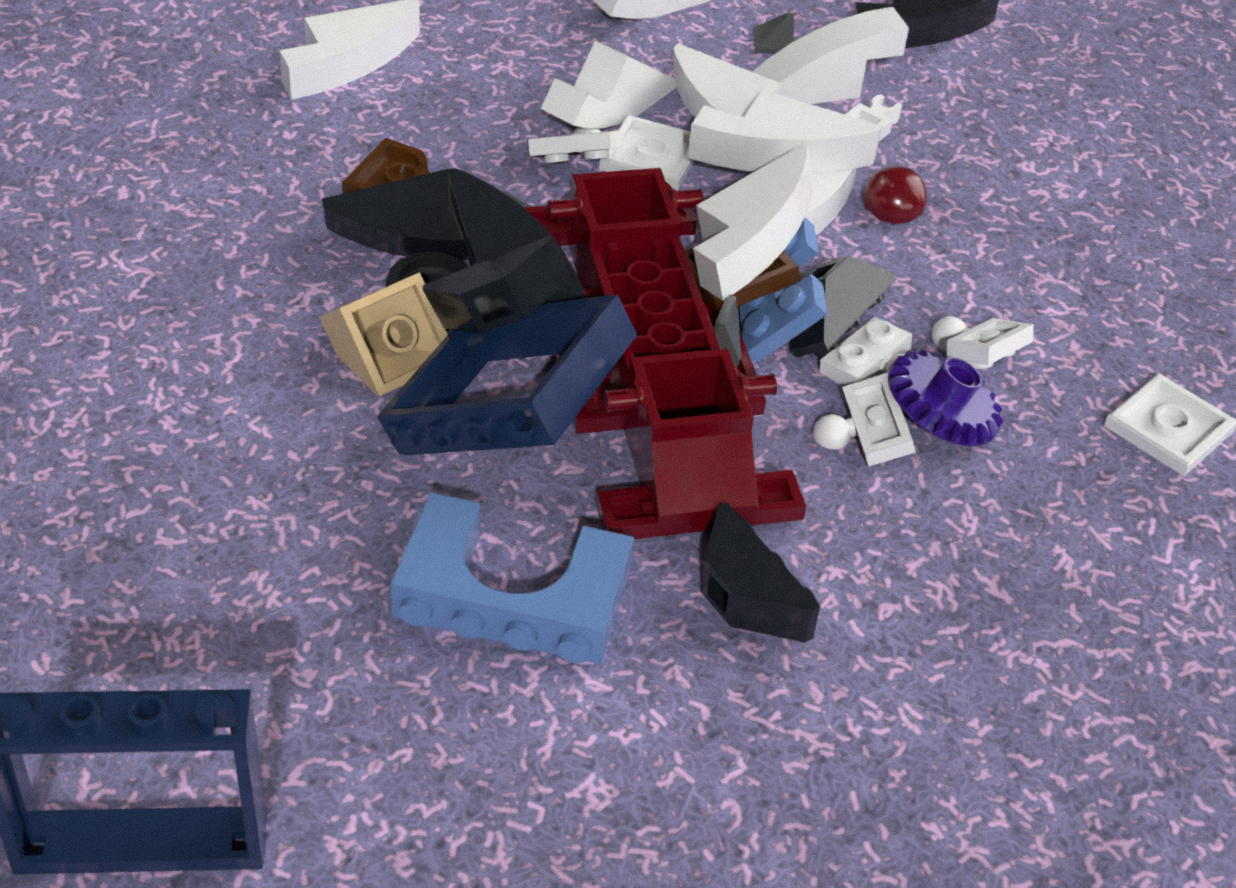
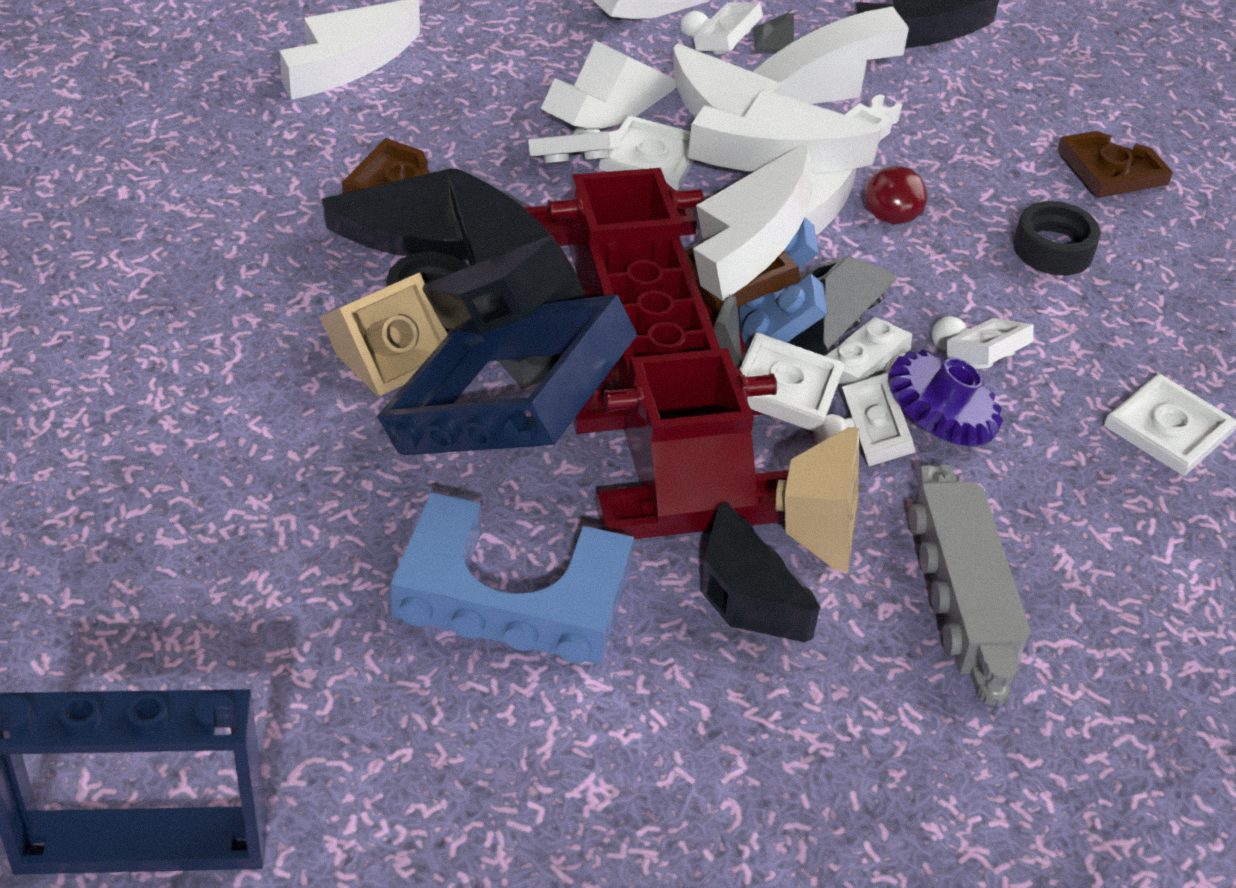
none -> dark grey slope [498,355,556,389]
none -> white plate [680,2,763,54]
none -> white tile [740,332,845,433]
none -> tan slope [776,427,859,572]
none -> light grey hinge [909,465,1031,708]
none -> black tyre [1013,201,1101,276]
none -> reddish brown plate [1057,131,1173,198]

